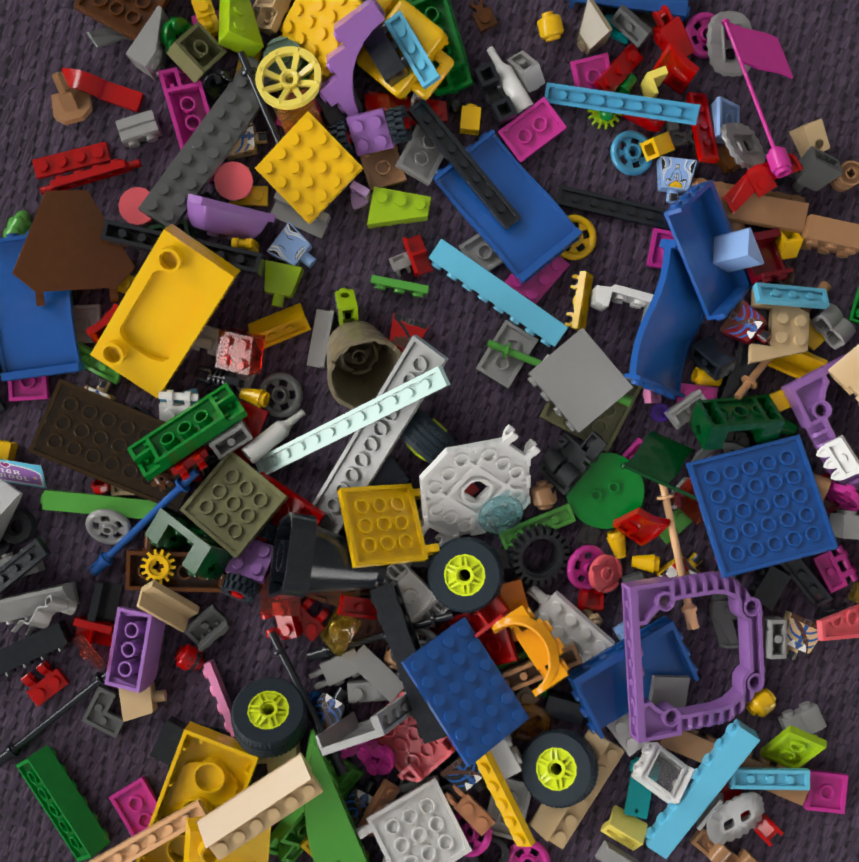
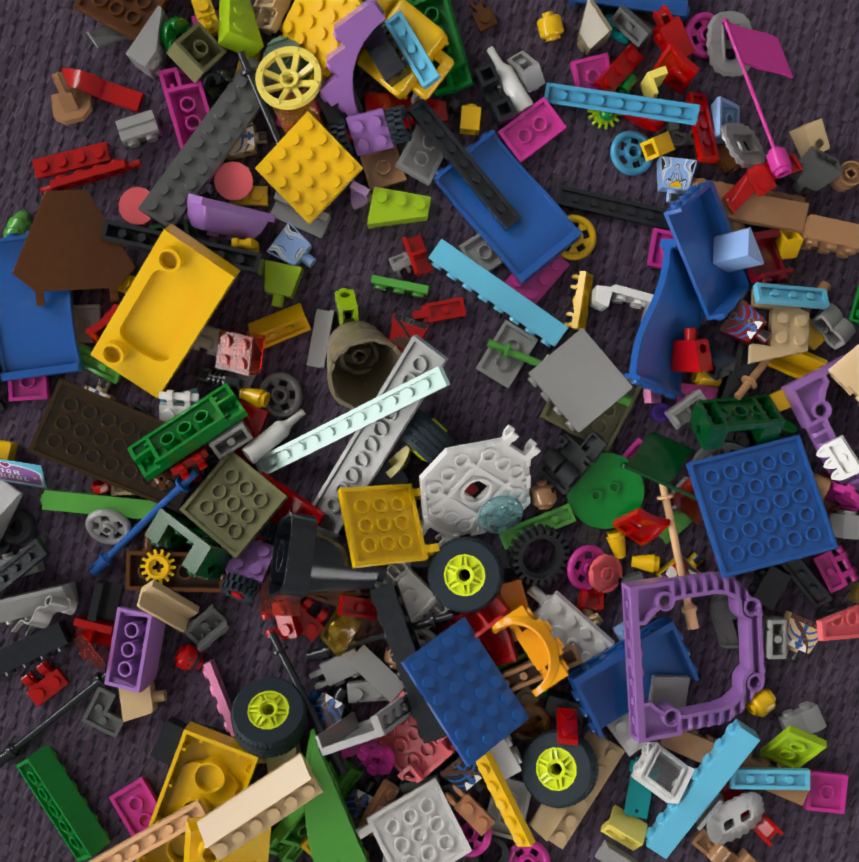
none -> light yellow slope [386,444,411,478]
none -> red hinge [412,297,466,323]
none -> red plate [556,708,578,745]
none -> red torso [671,327,713,372]

